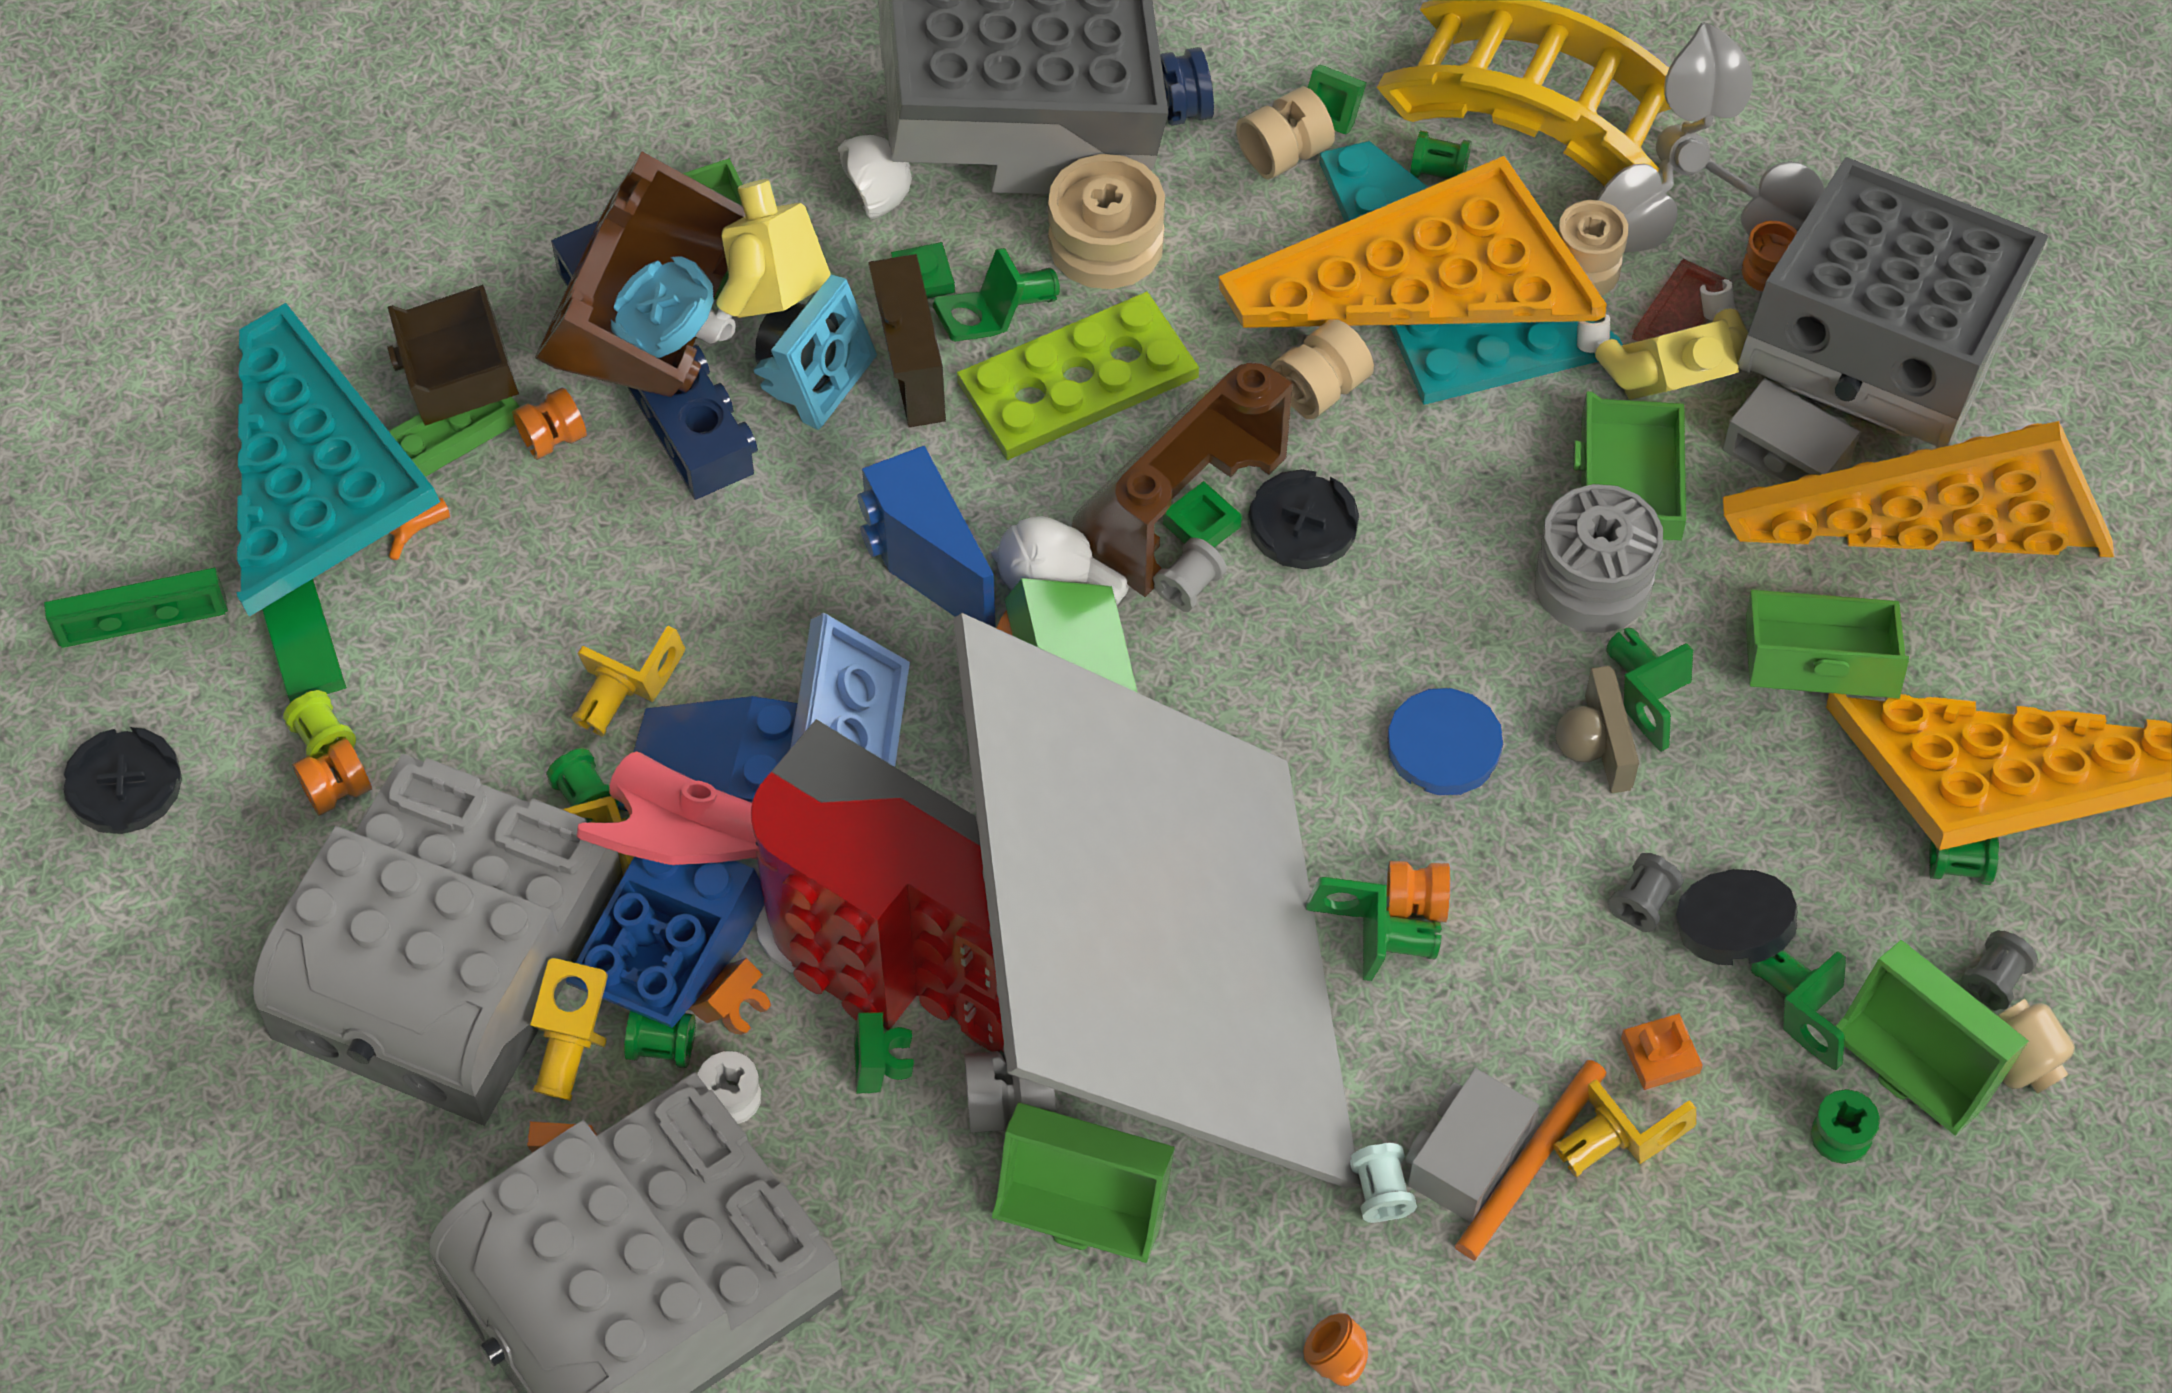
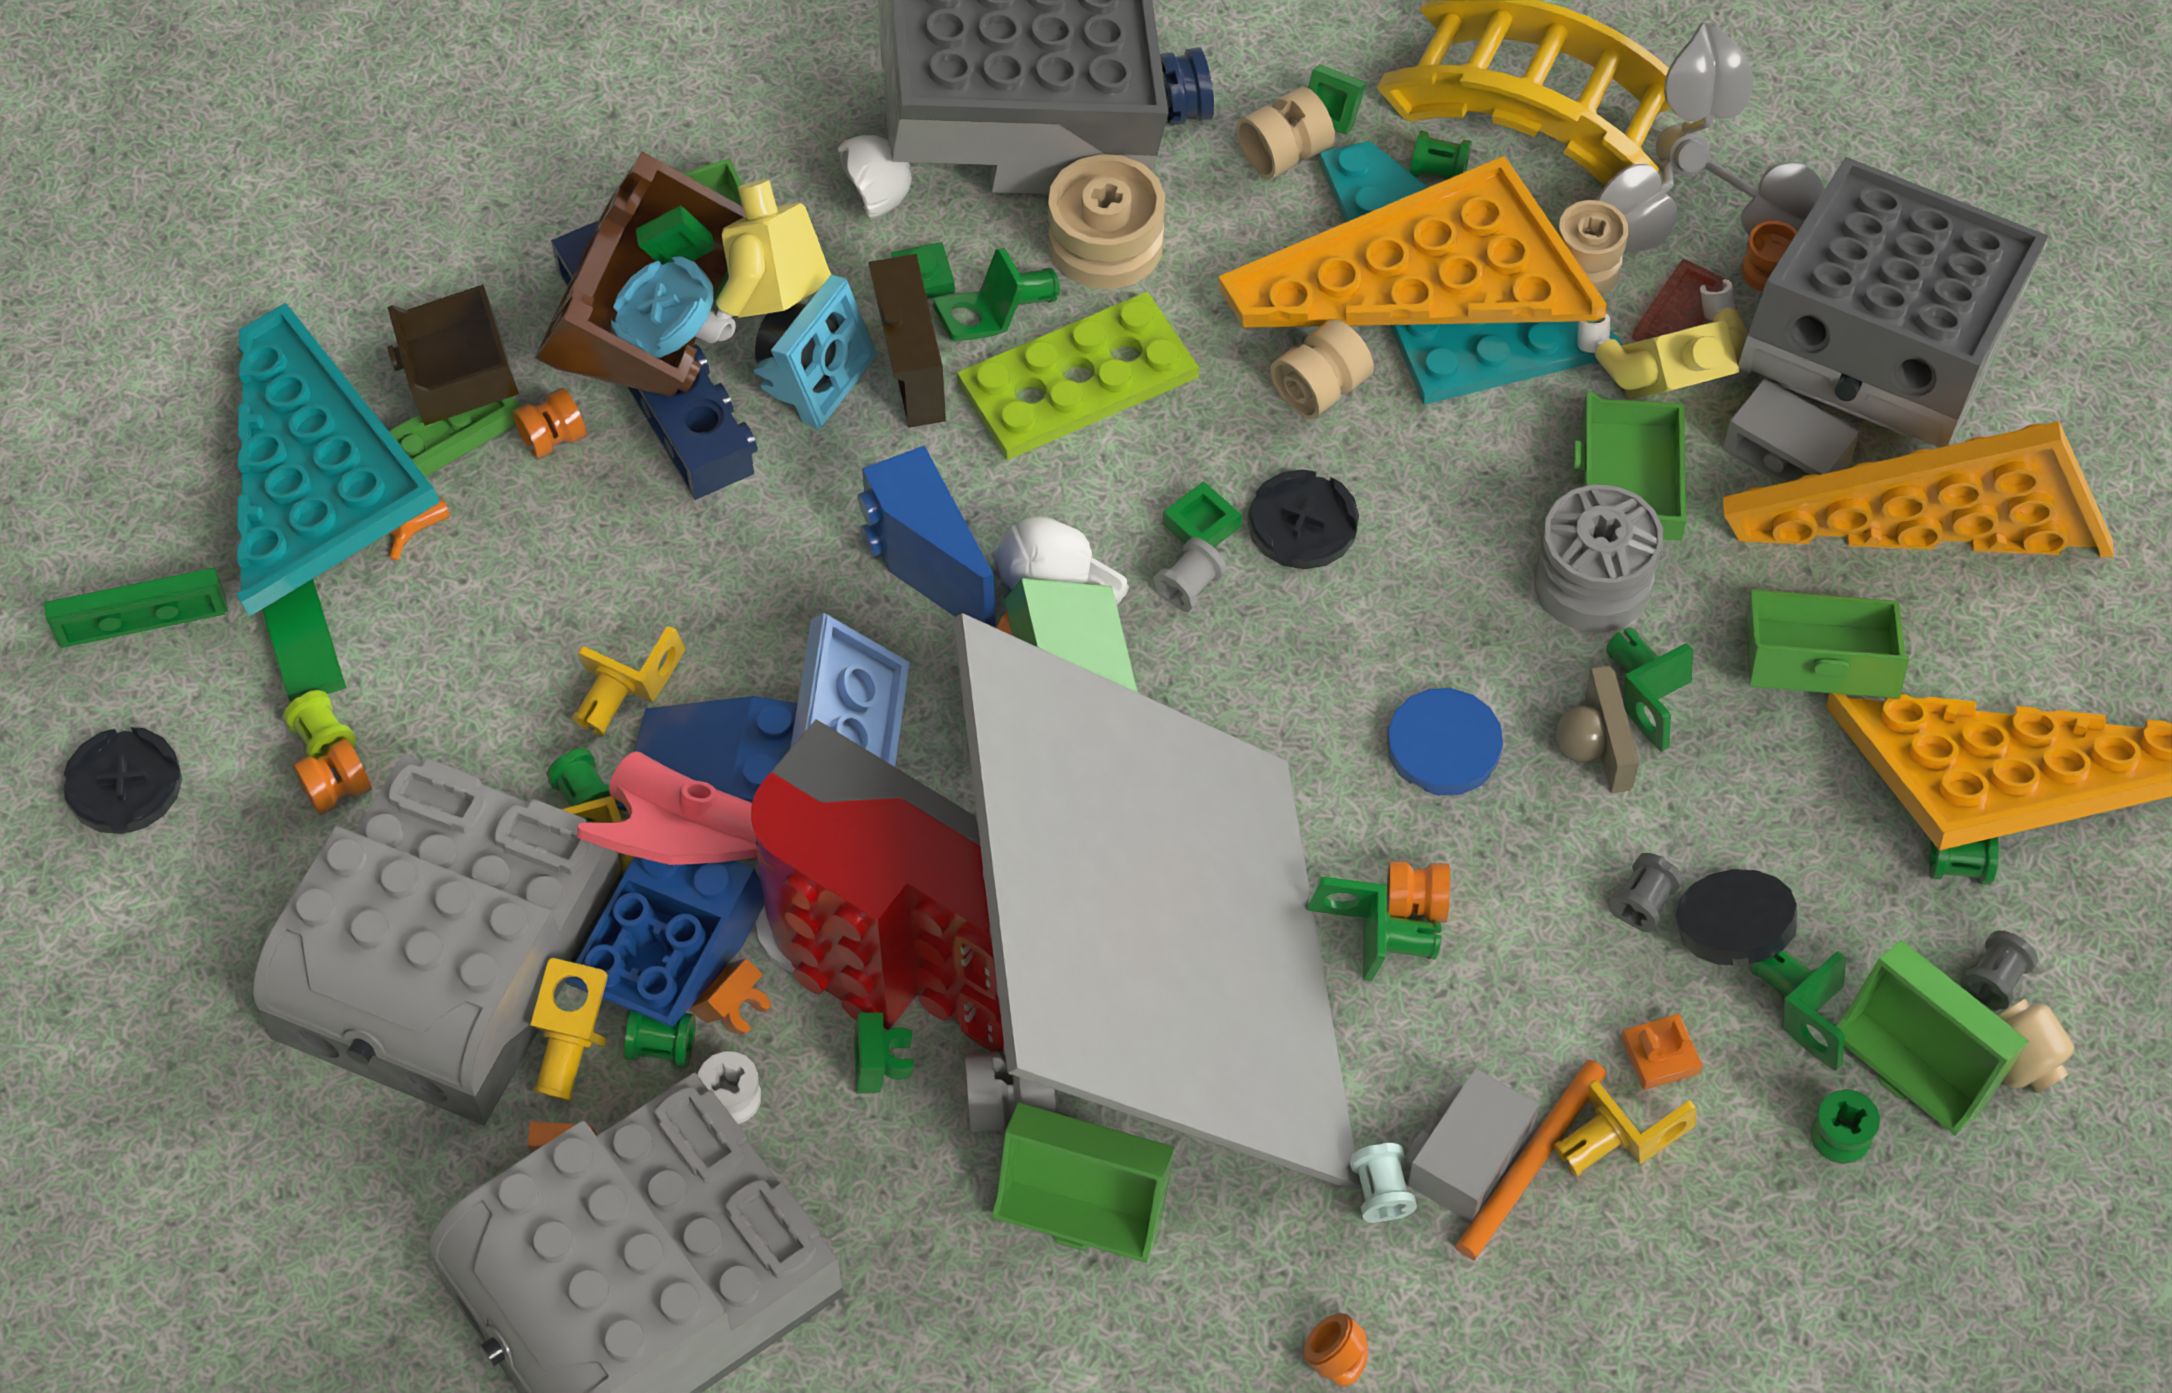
reddish brown windscreen [1072,363,1293,597] -> none
none -> green plate [636,205,714,265]

